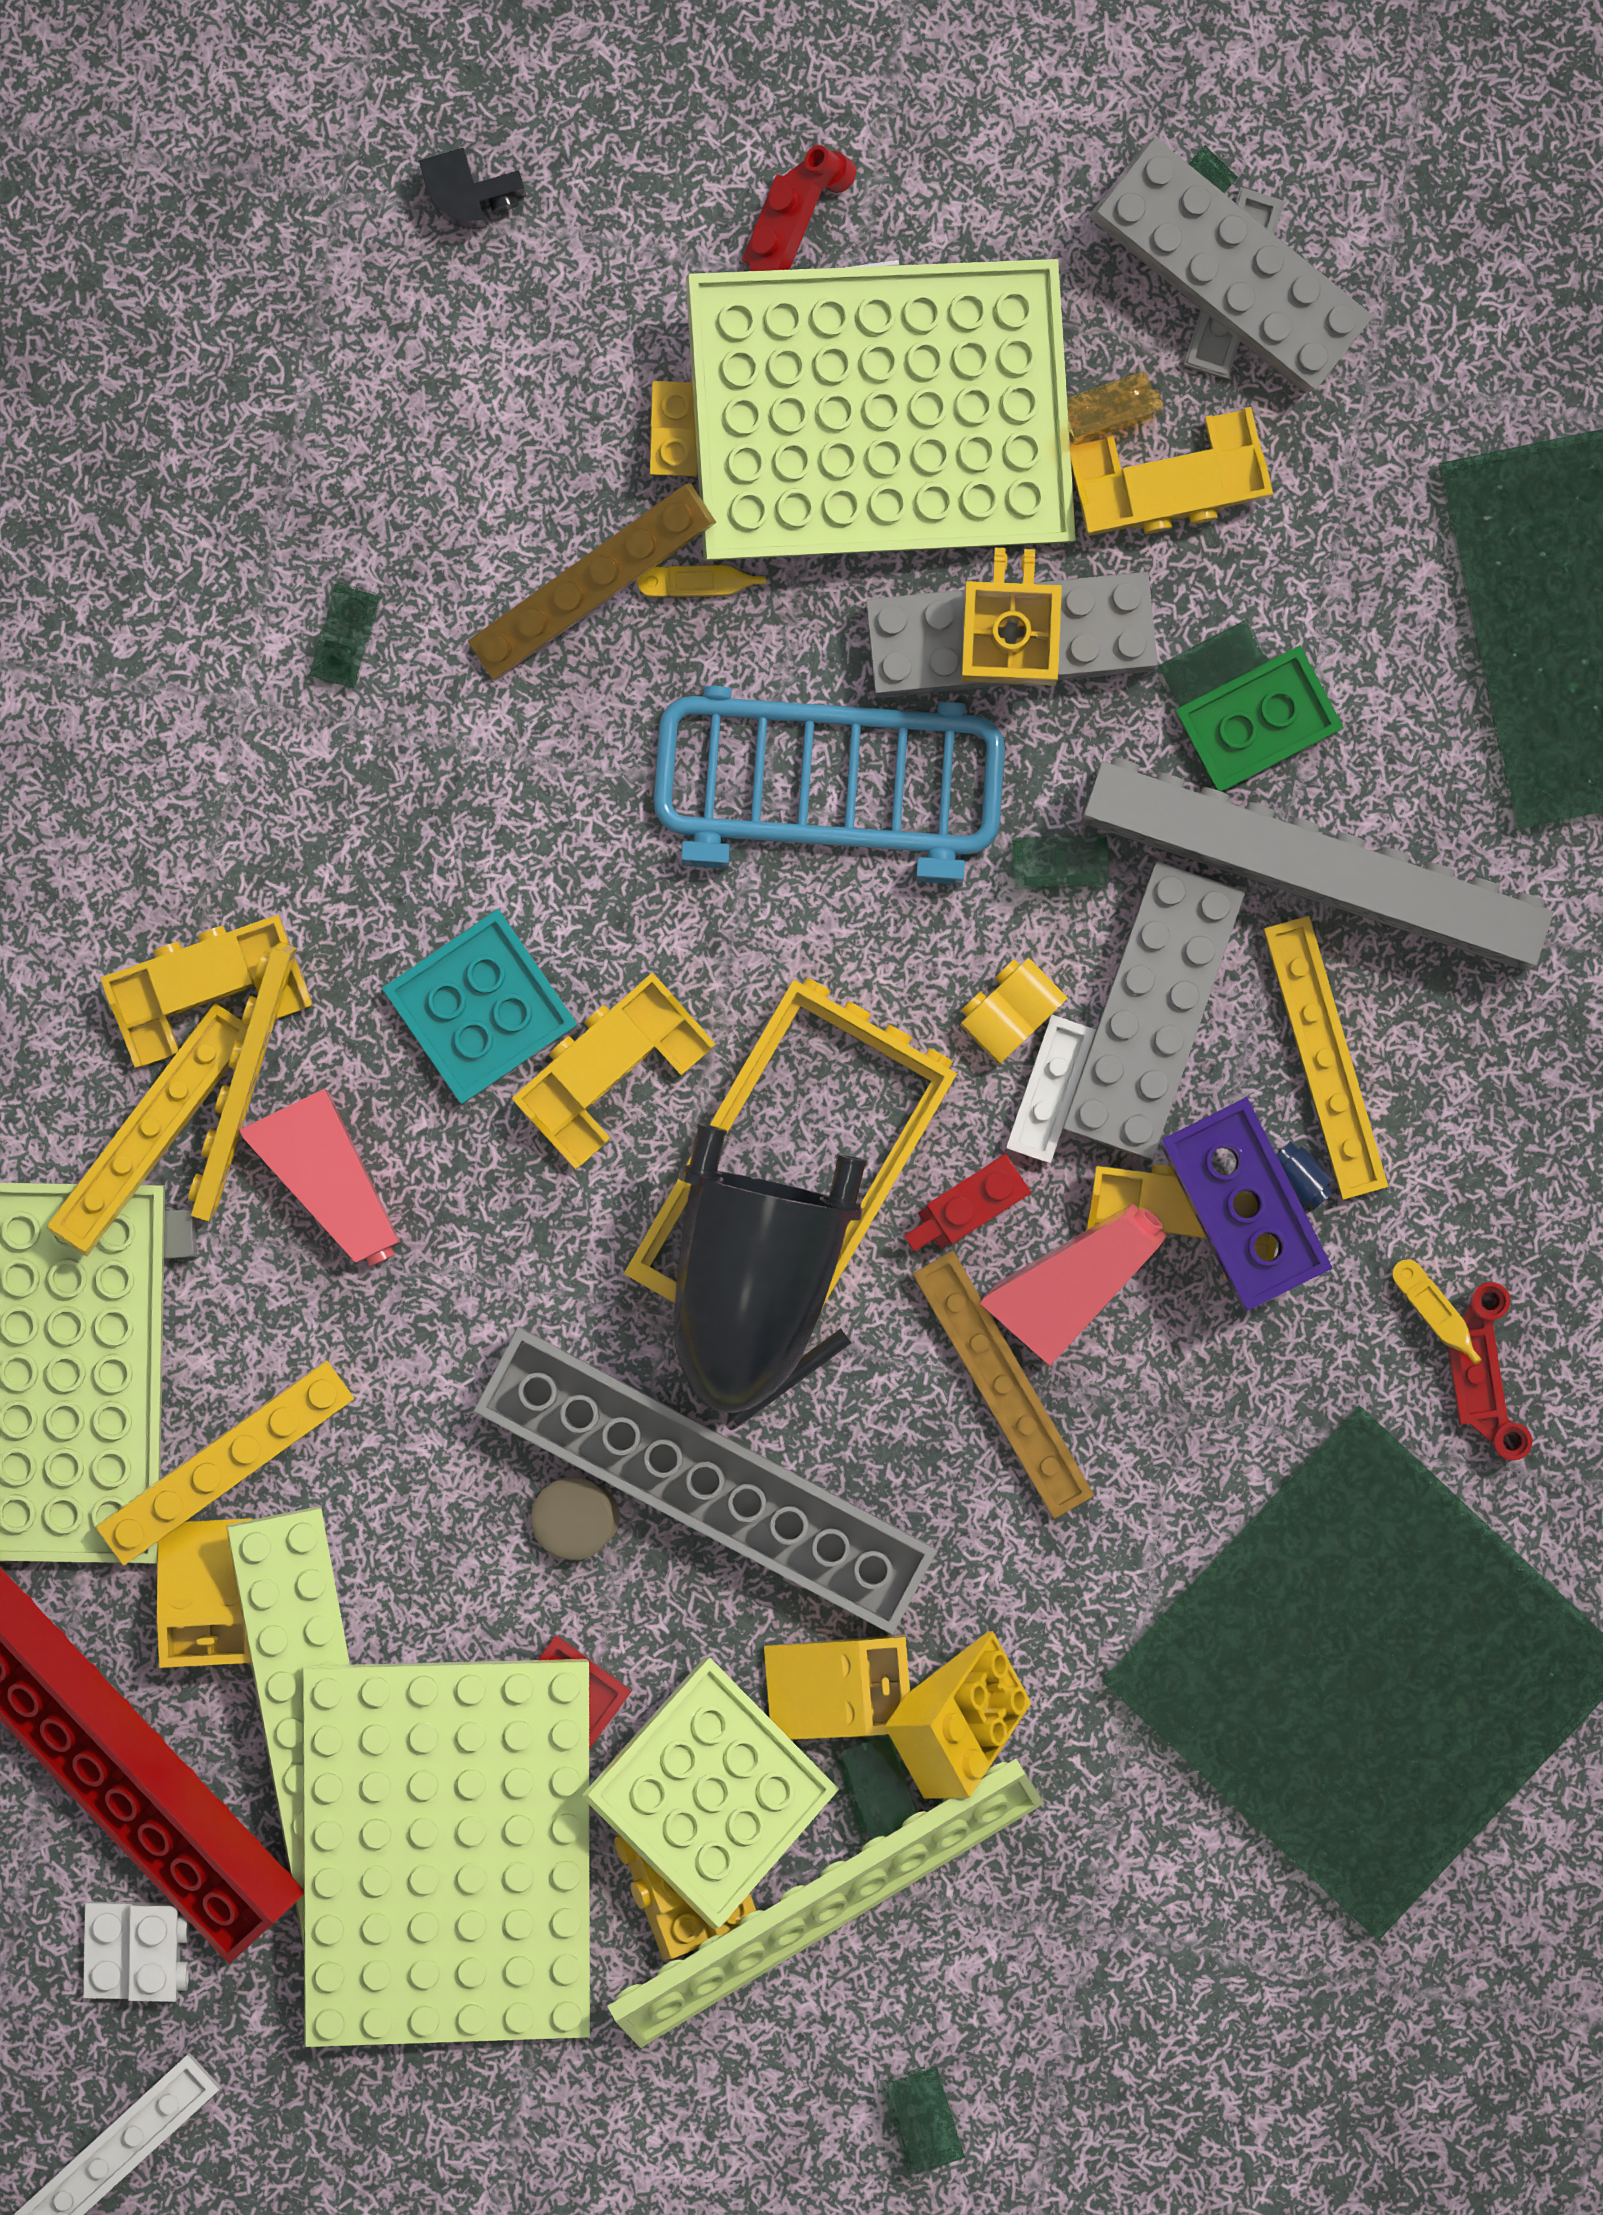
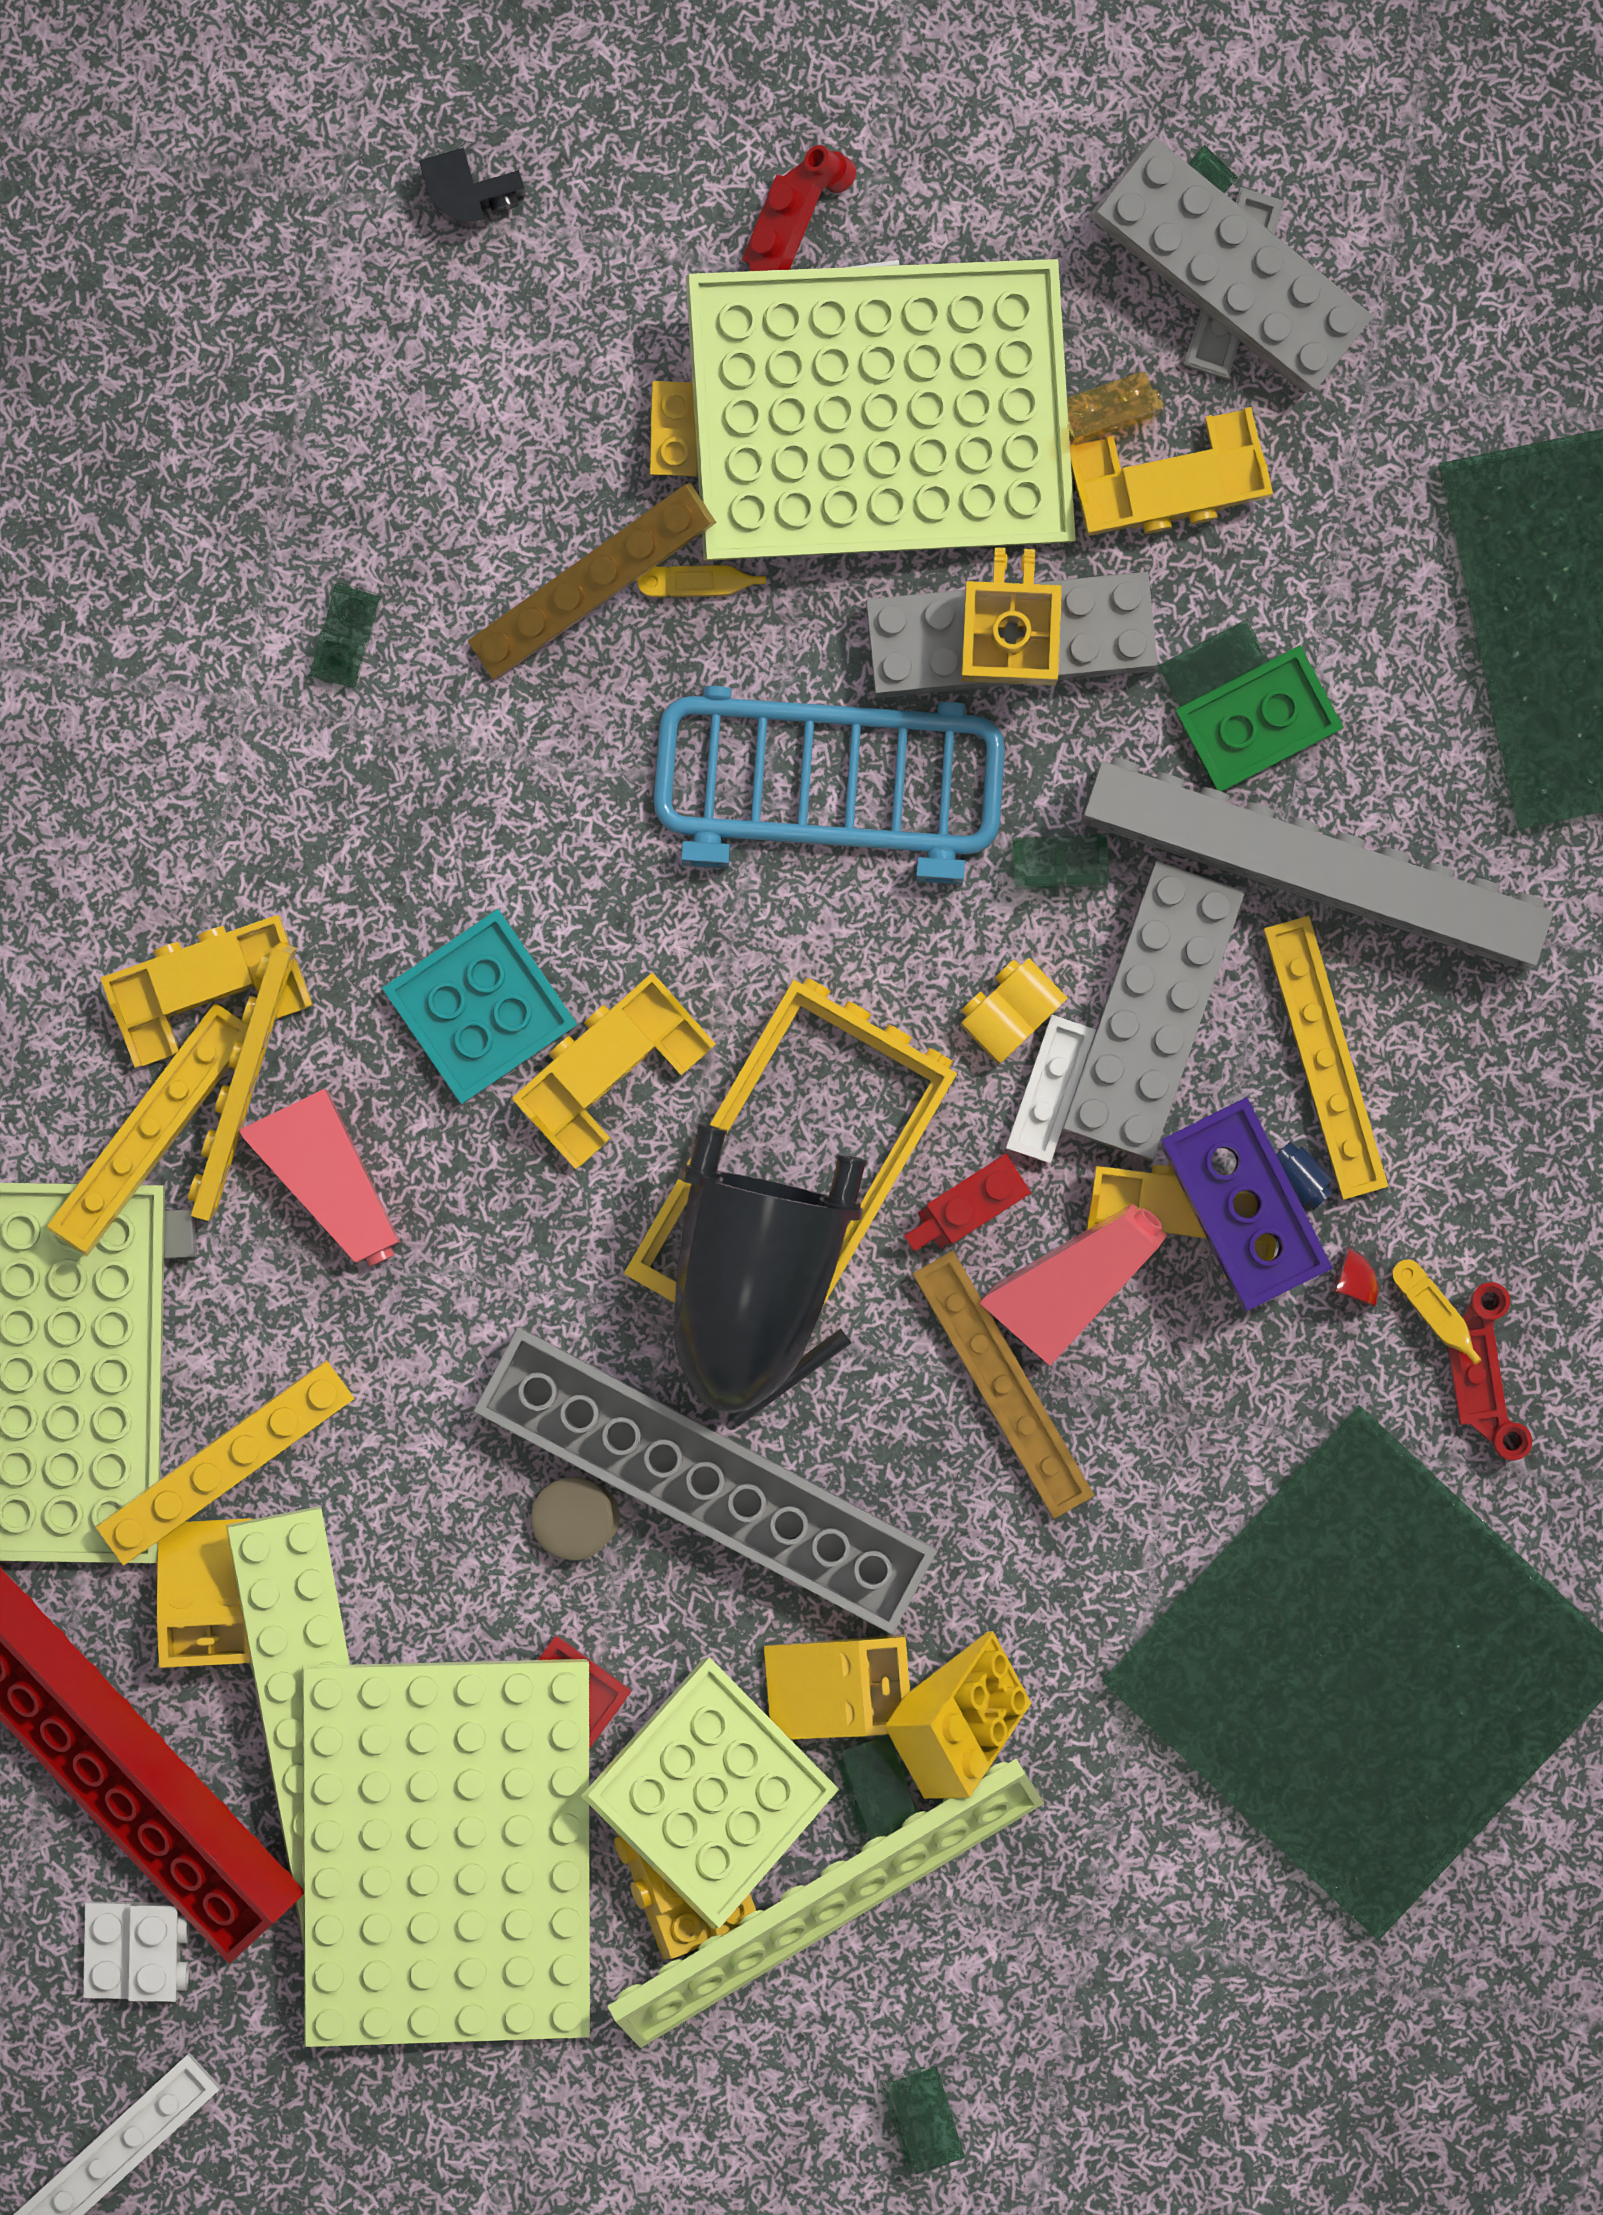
none -> red brick [1330,1247,1379,1307]

